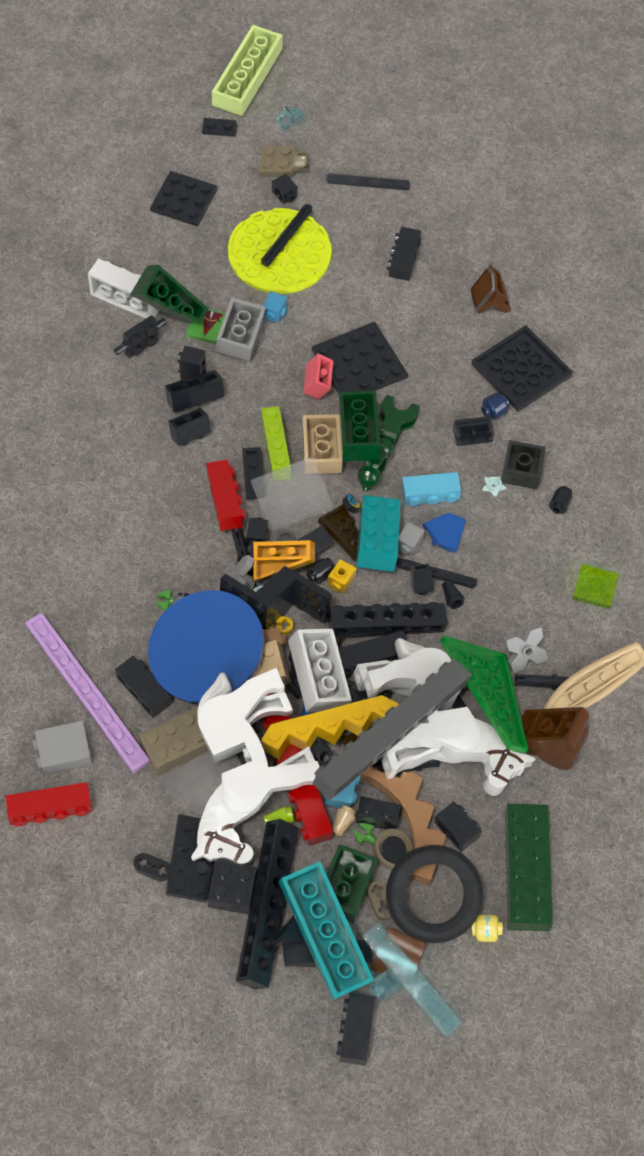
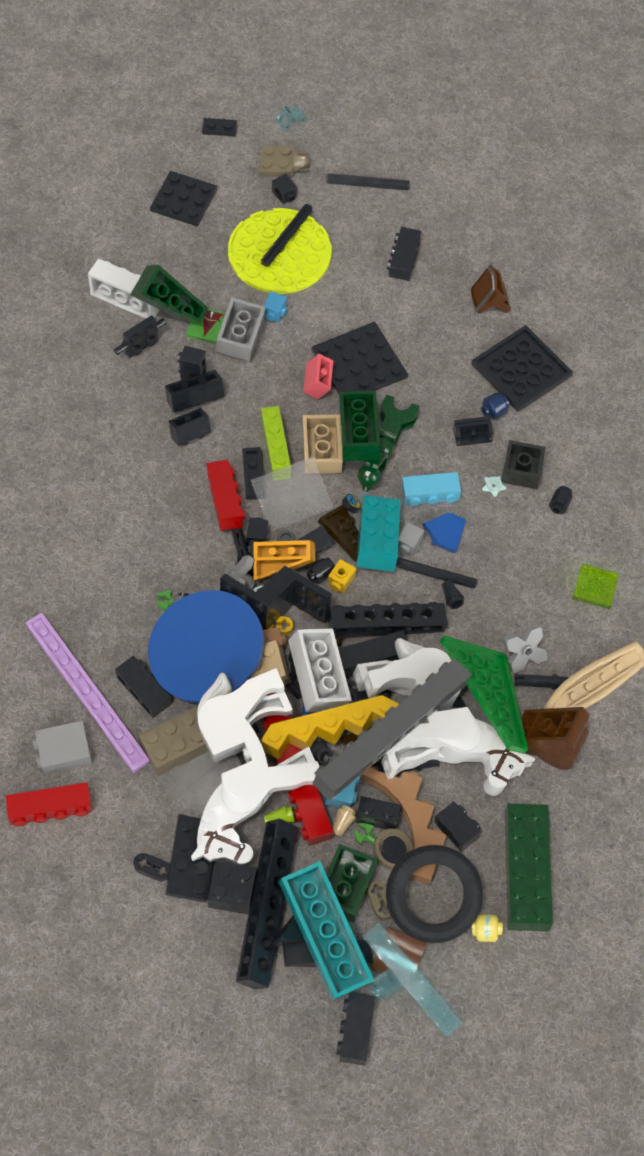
yellowish green brick [212,25,283,116] -> none
black brick [410,563,434,595] -> none

